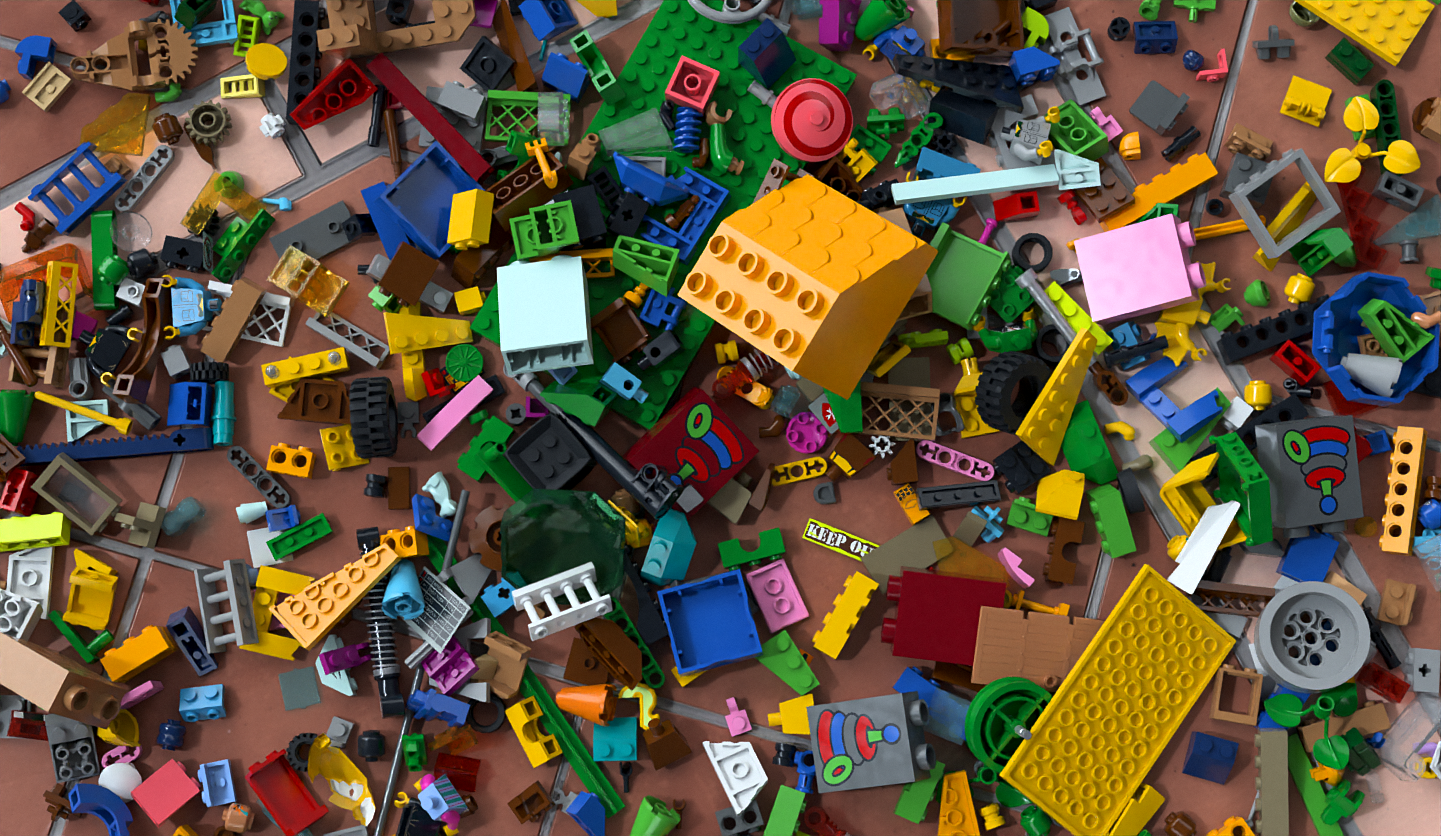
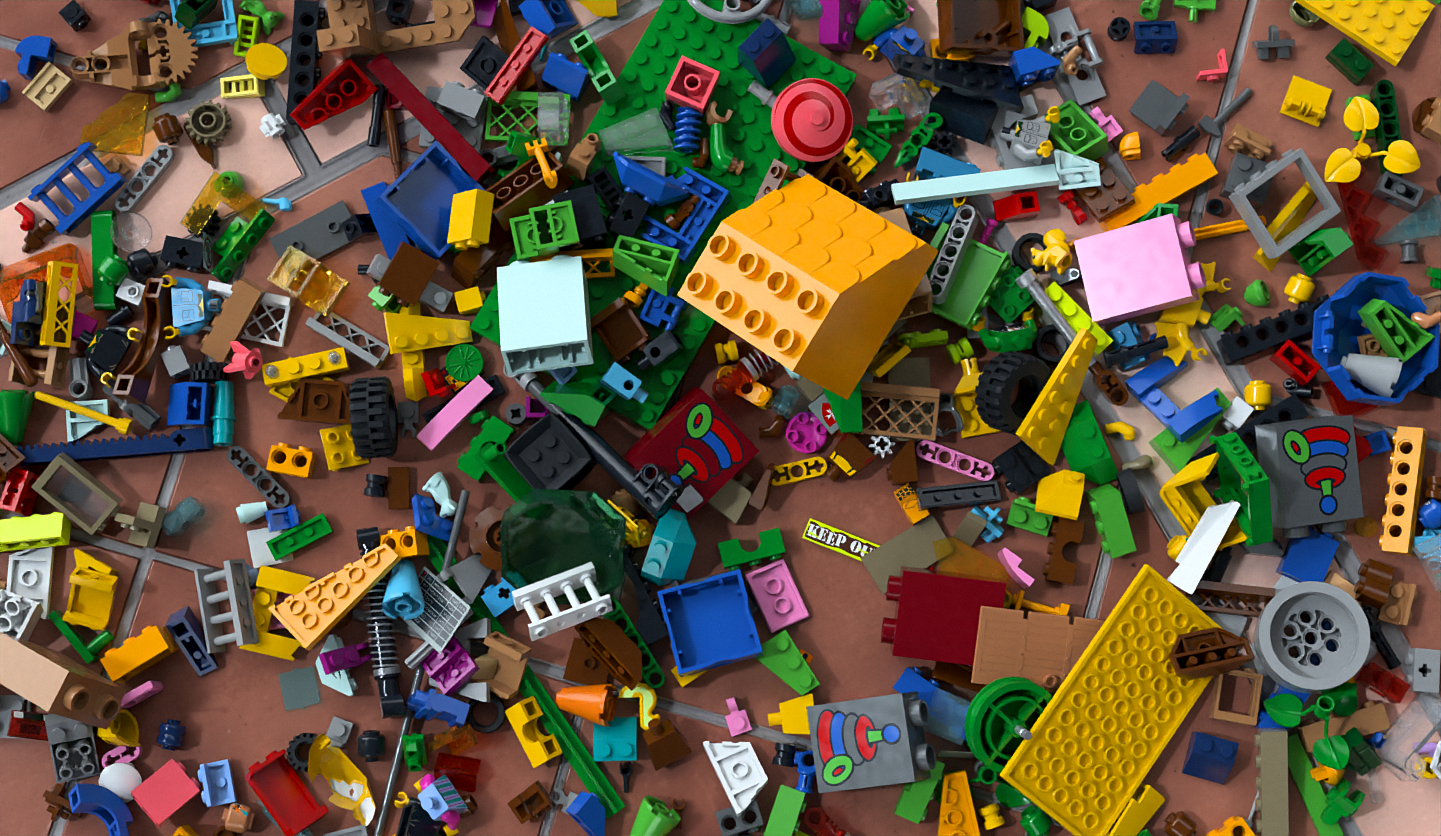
dark azure bracket [179,684,227,722] -> none
yellow wedge [812,571,879,660] -> none
dark grey tile [813,481,836,505] -> none
dark blue piece [1183,49,1204,71] -> none
bright green cone [1333,242,1358,267] -> none
none -> coral brick [223,341,263,380]
none -> tile [484,26,549,106]
none -> light grey beam [929,205,978,304]
none -> white sticker [938,751,977,759]
none -> yellow animal [1030,229,1072,275]
none -> medium nougat arm [1063,45,1083,76]
none -> reddish brown wedge [1169,627,1255,681]
none -> dark grey piece [1197,88,1252,138]
none -> reddish brown brick [1354,558,1393,609]

